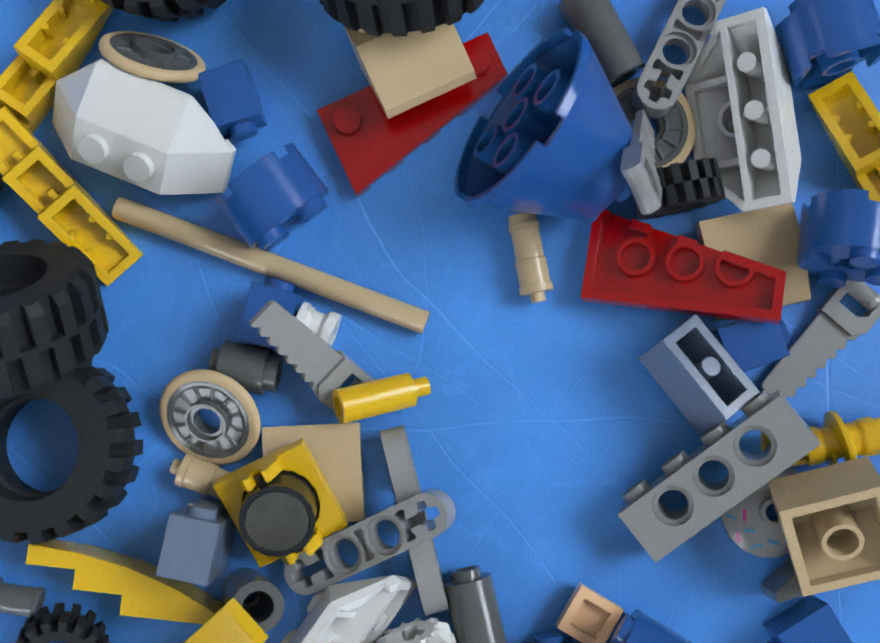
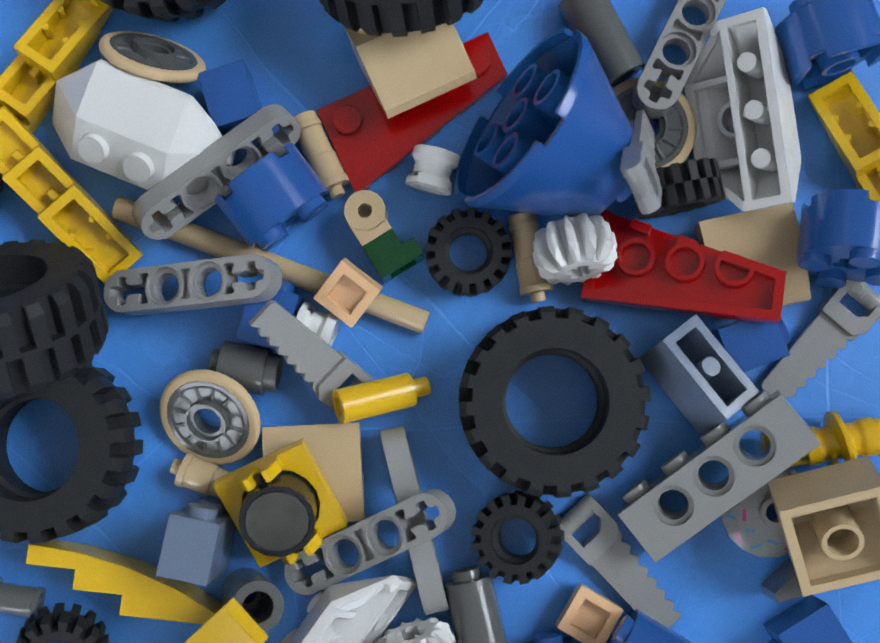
none -> light grey beam [103,254,282,316]
none -> light grey beam [132,104,301,240]
none -> tan piece [294,110,350,200]
none -> light nougat plate [313,258,383,328]
none -> leg [344,190,425,284]
none -> white wheel [405,144,460,196]
none -> black tyre [425,207,512,297]
none -> black tyre [458,306,651,498]
none -> black tyre [471,490,564,585]
none -> white gear [532,213,618,286]
none -> light grey piece [560,493,682,628]

